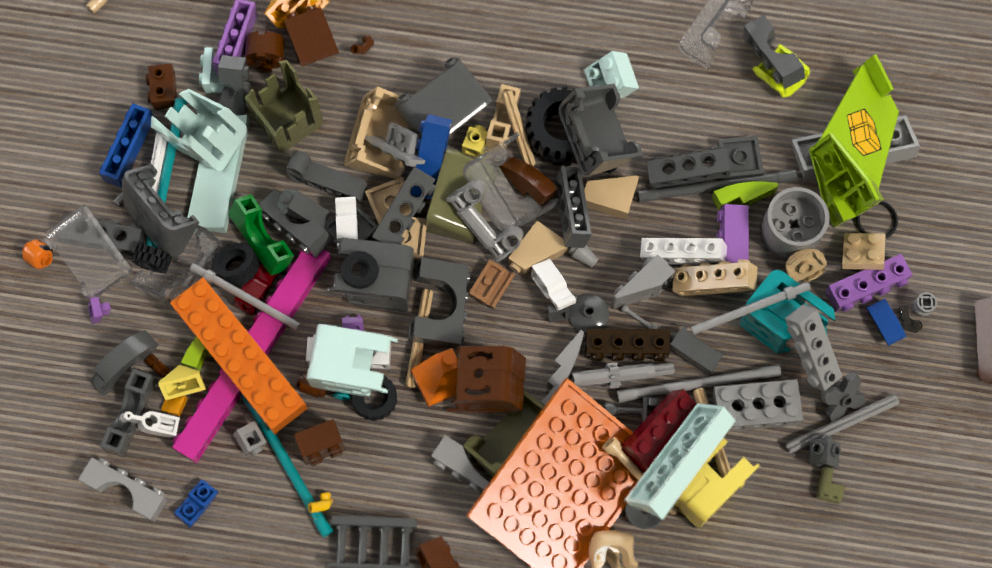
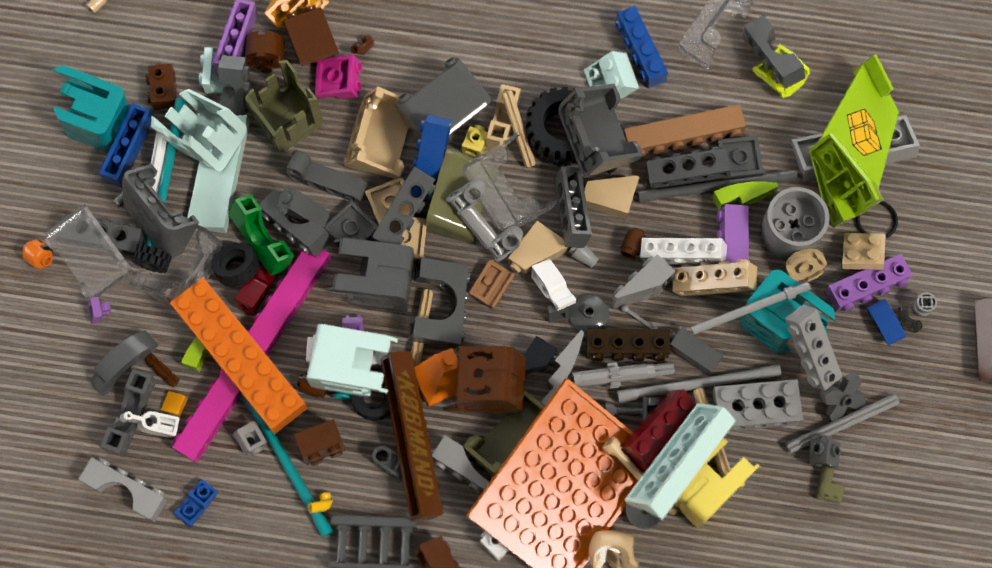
light yellow slope [158,365,206,400] -> none
light grey bar [189,263,300,330] -> none
white piece [335,197,358,250] -> none
black tyre [341,251,379,289] -> none
light grey bracket [364,123,425,167] -> none
reddish brown slope [498,157,559,206] -> none
none -> teal piece [51,65,130,152]
none -> dark pink plate [315,55,363,99]
none -> dark grey piece [372,446,403,481]
none -> reddish brown brick [380,351,443,522]
none -> white brick [480,531,510,561]
none -> black slope [523,336,558,375]
none -> blue brick [615,6,668,89]
none -> reddish brown brick [620,228,647,259]
none -> medium nougat brick [623,104,746,157]

